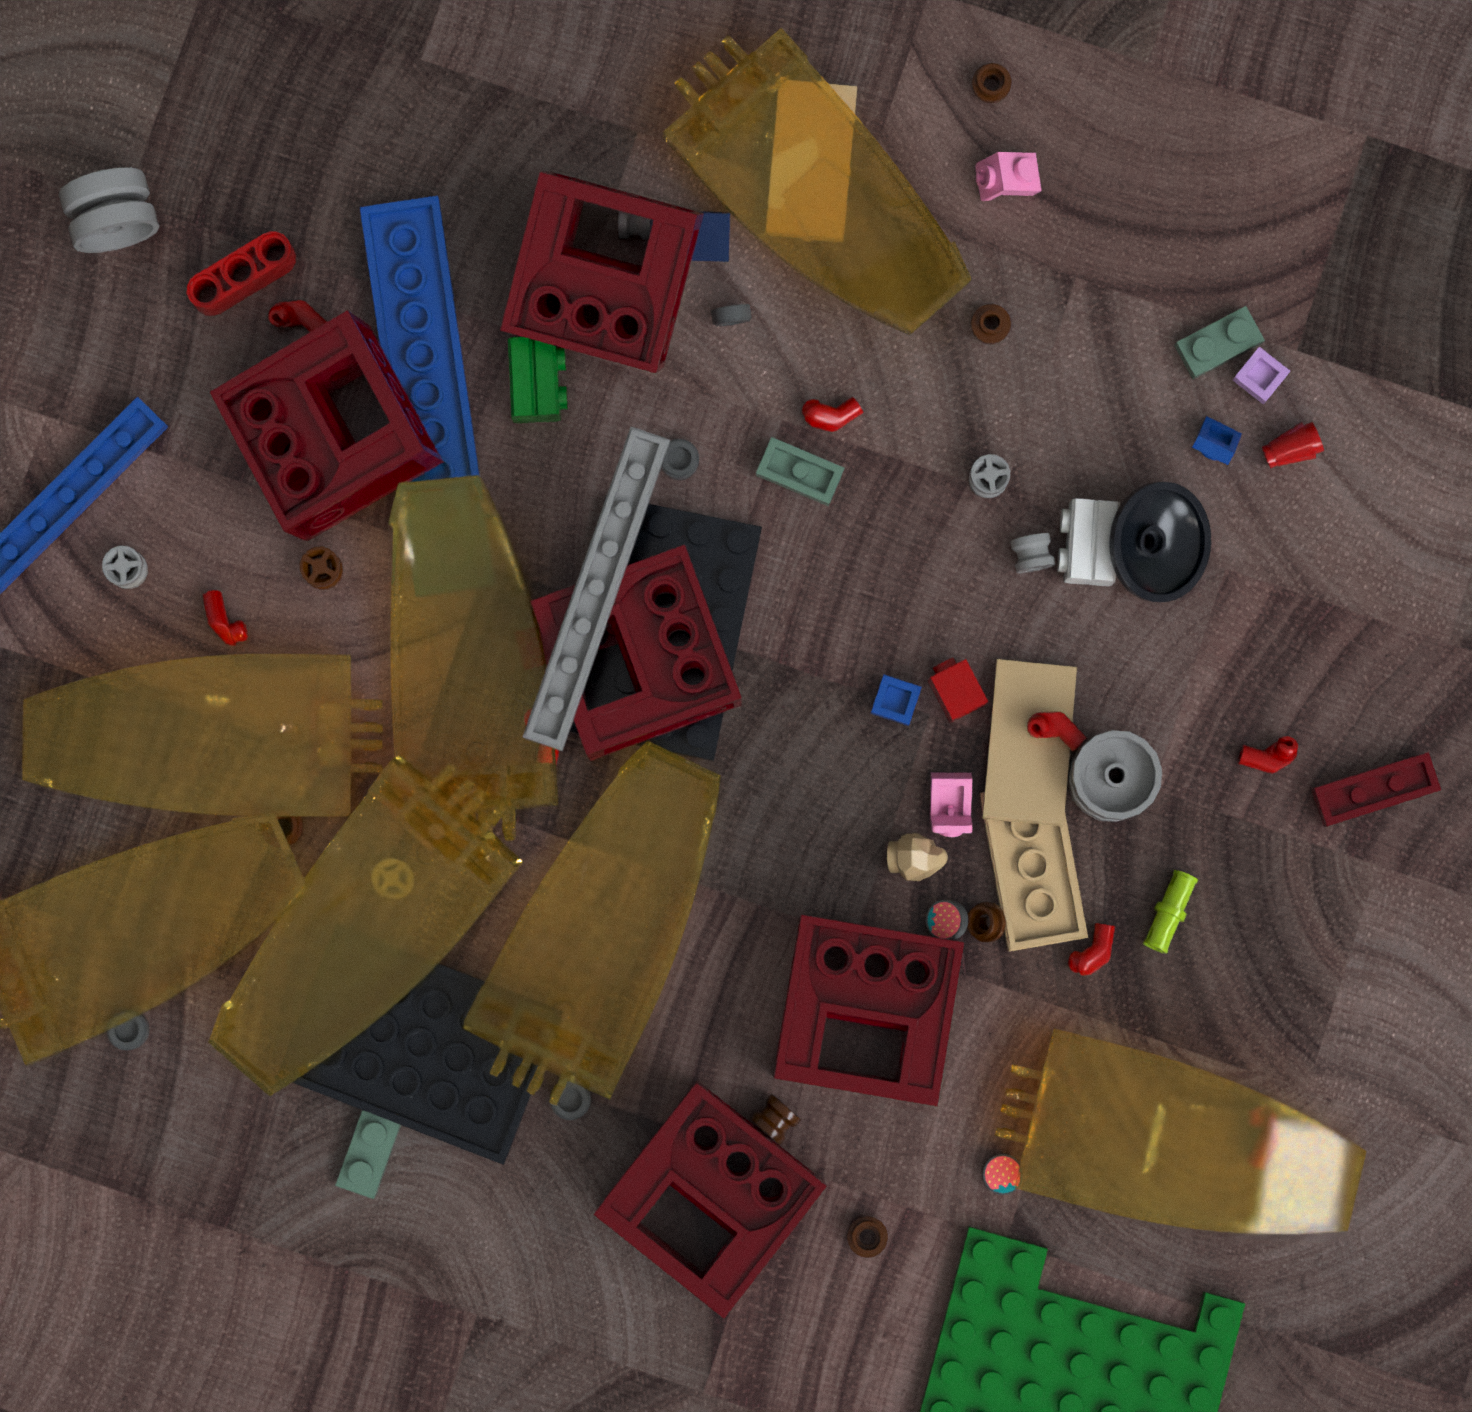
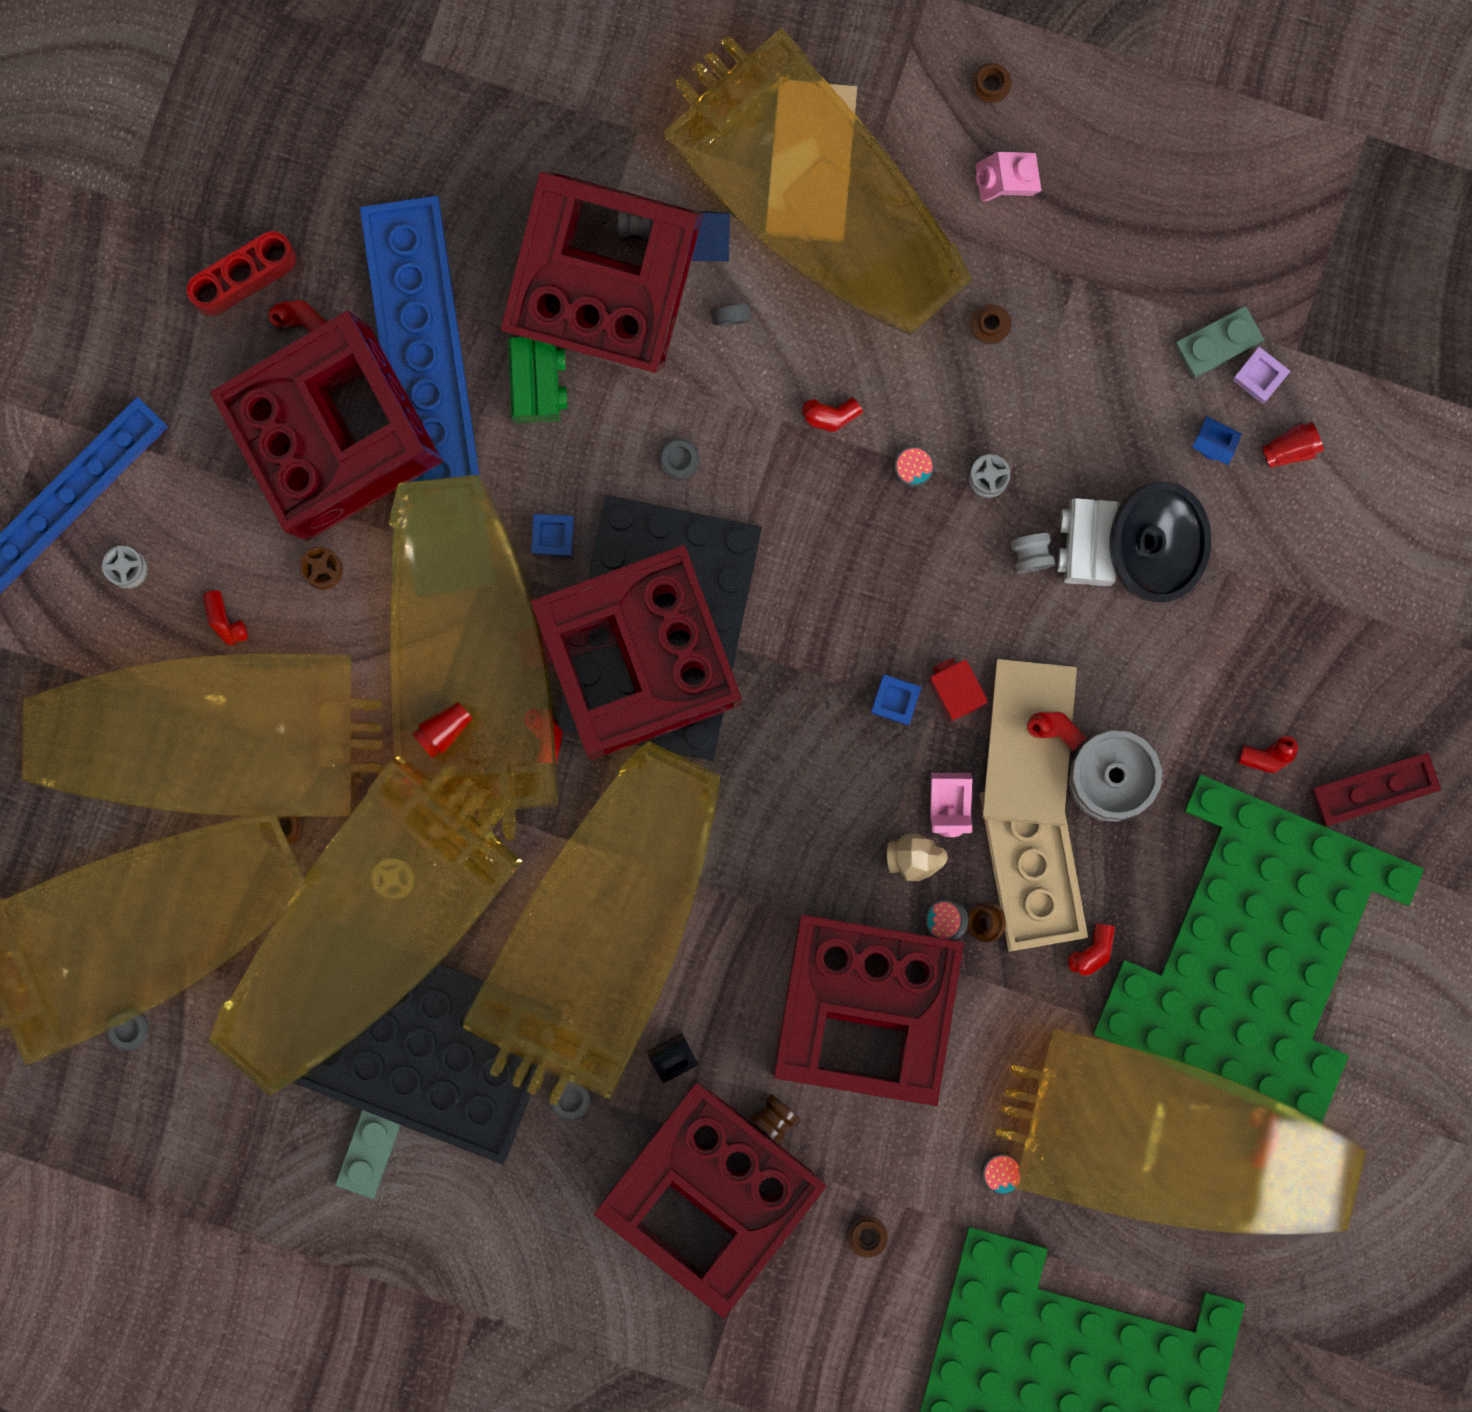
light grey wheel [58,167,160,253] -> none
light grey tile [523,426,670,751] -> none
sand green plate [756,437,845,507] -> none
lime pin [1143,870,1198,954] -> none
none -> red cone [412,701,473,758]
none -> blue plate [531,514,574,558]
none -> black slope [647,1032,699,1083]
none -> coral tile [894,446,935,488]
none -> green piece [1092,775,1424,1131]

